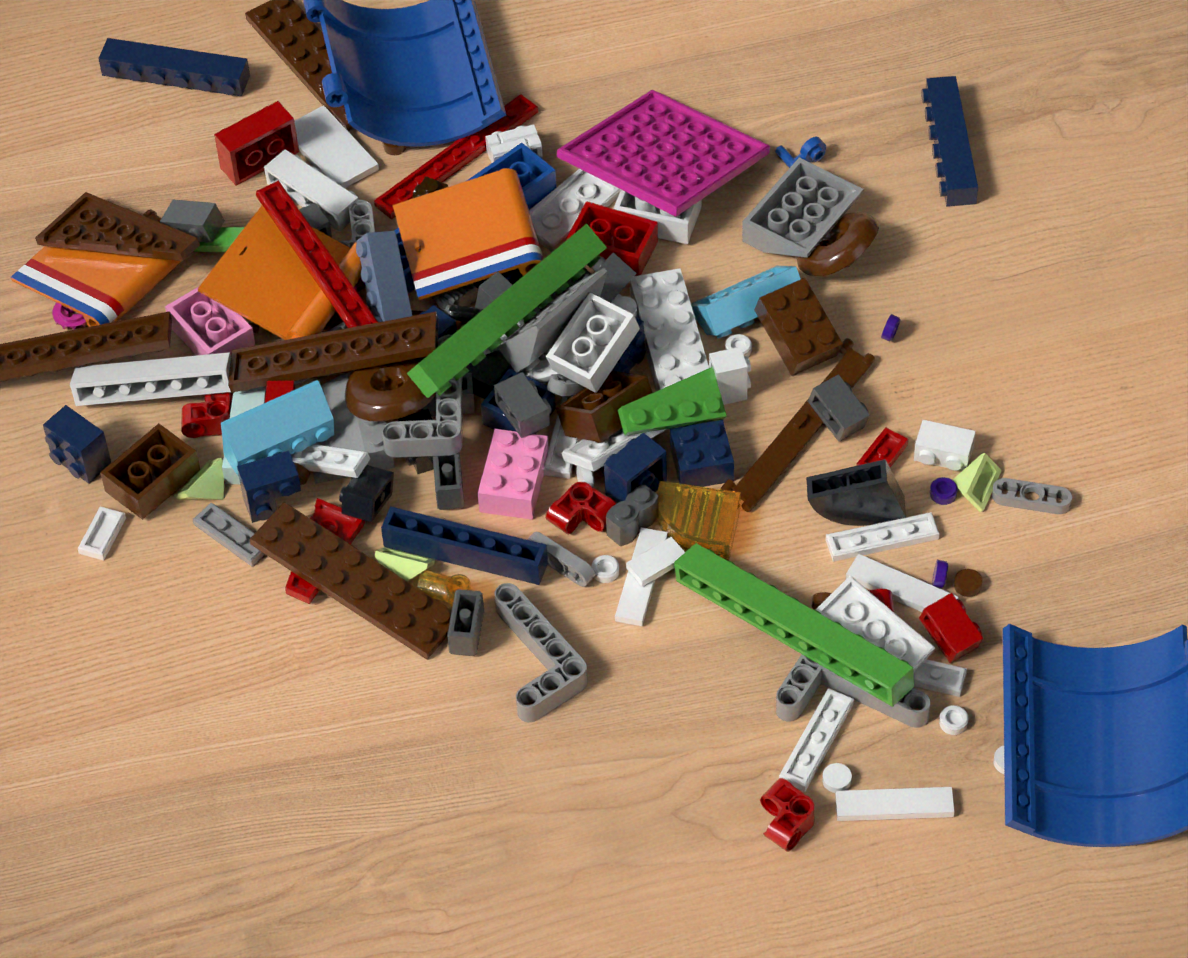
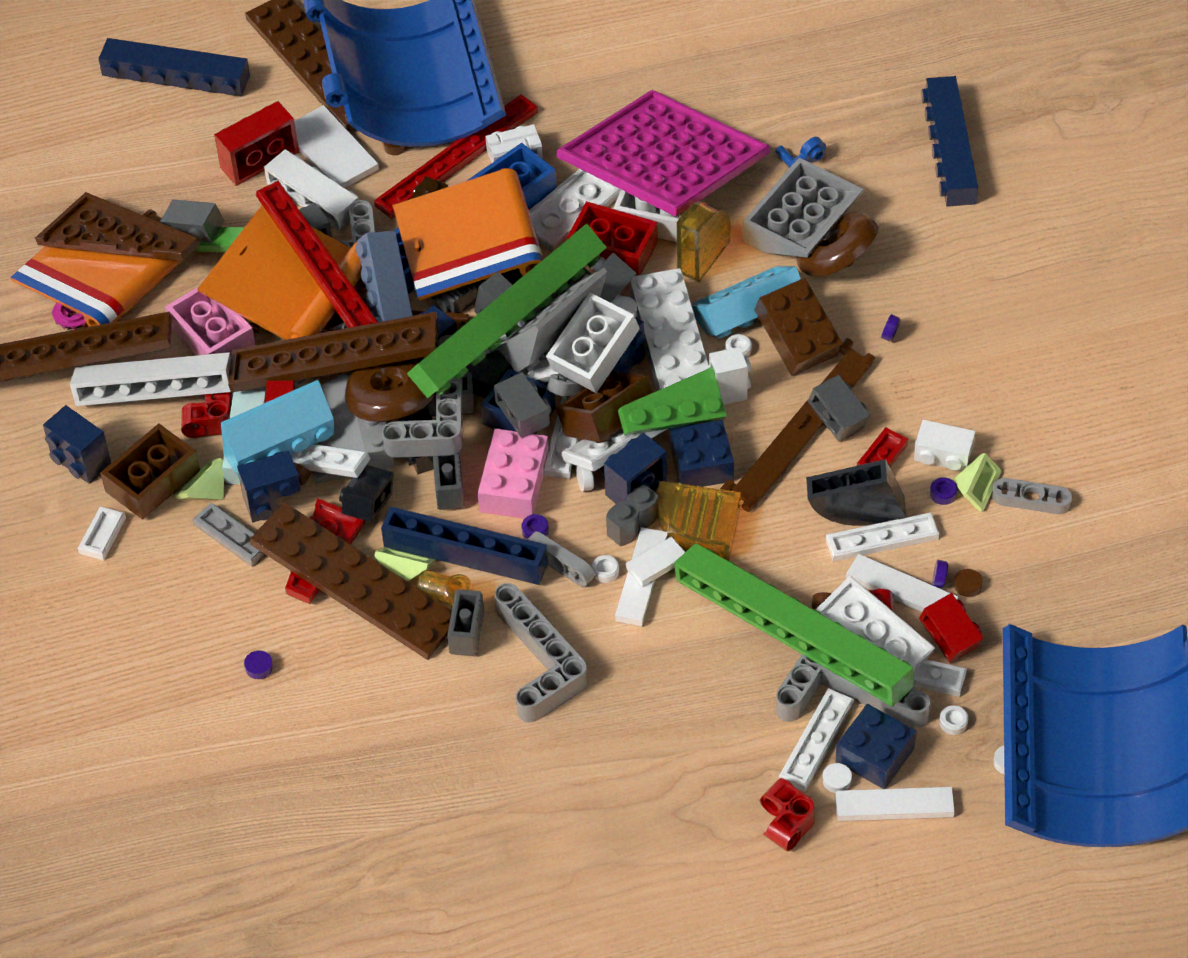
dark grey axle [441,305,479,322] -> none
red piece [545,482,616,535] -> none
none -> dark purple tile [244,650,273,679]
none -> dark purple tile [521,514,549,539]
none -> clear yellow brick [677,201,731,283]
none -> dark blue brick [835,703,916,789]

